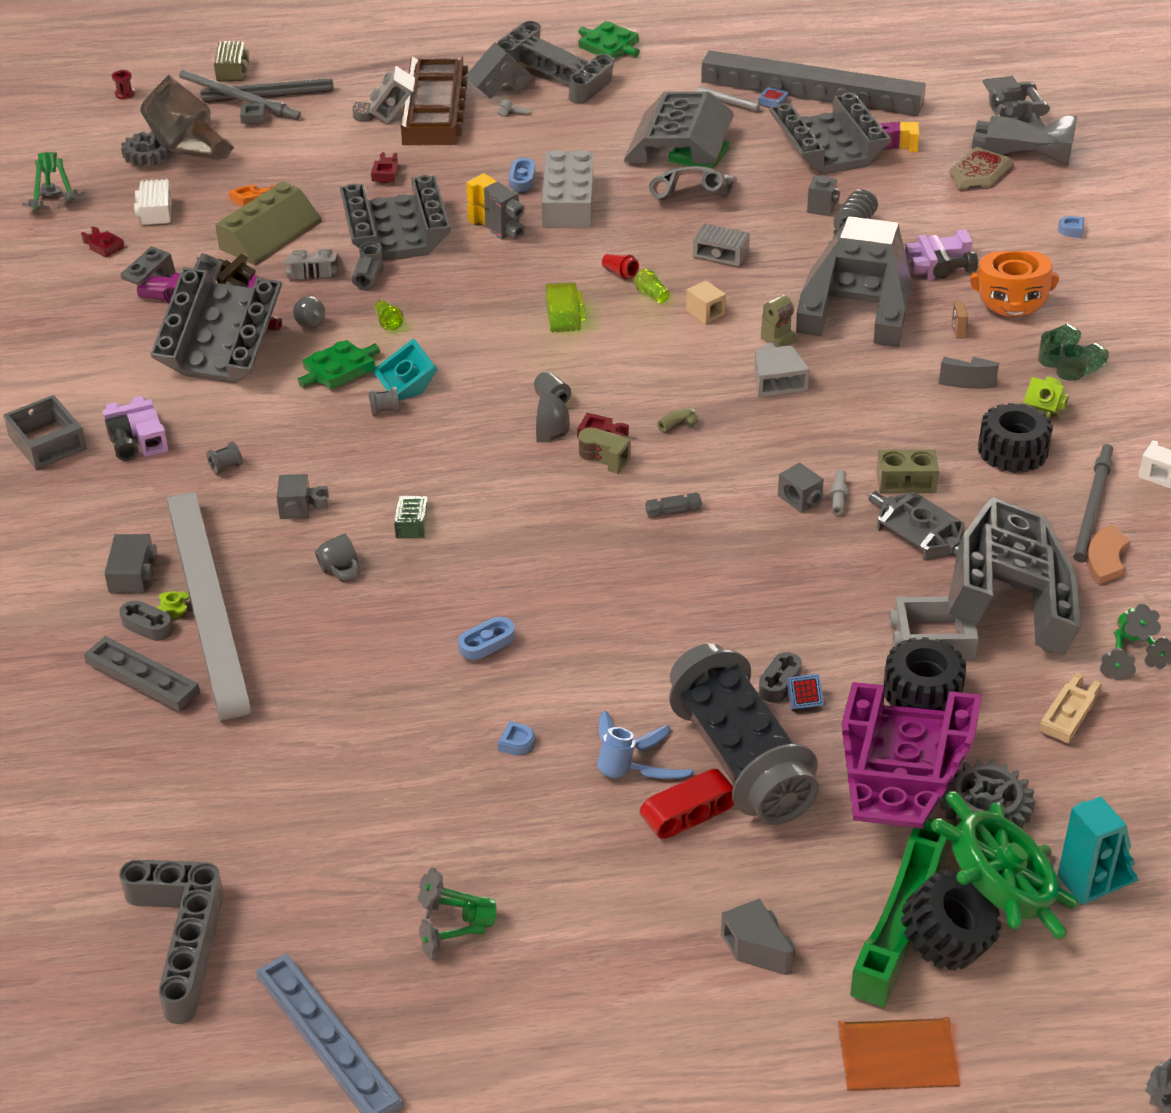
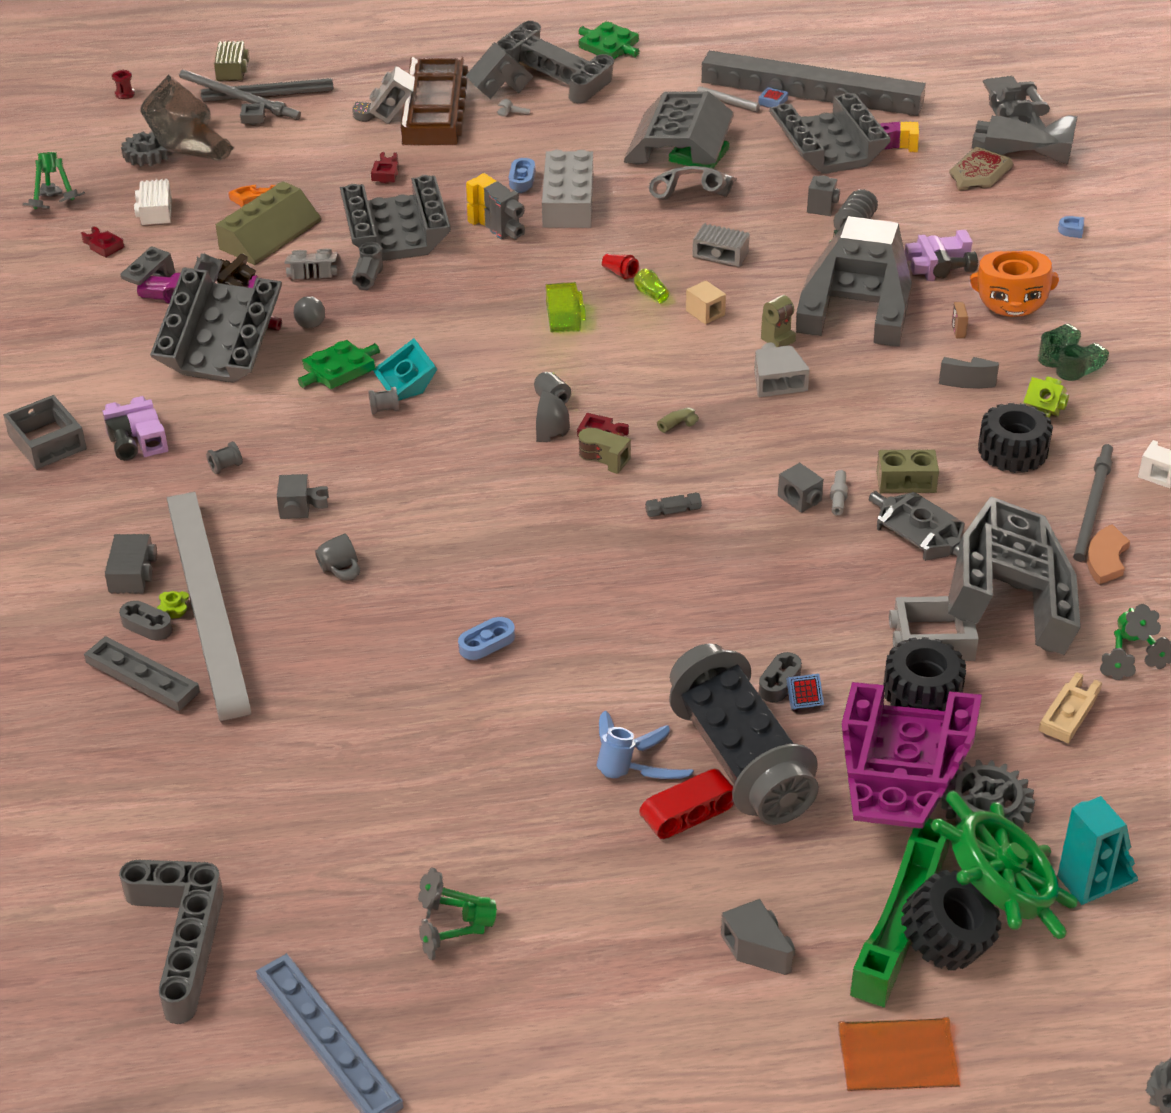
clear neon green cone [374,300,403,331] -> none
clear green slope [394,496,428,538] -> none
medium blue tile [498,721,535,755] -> none

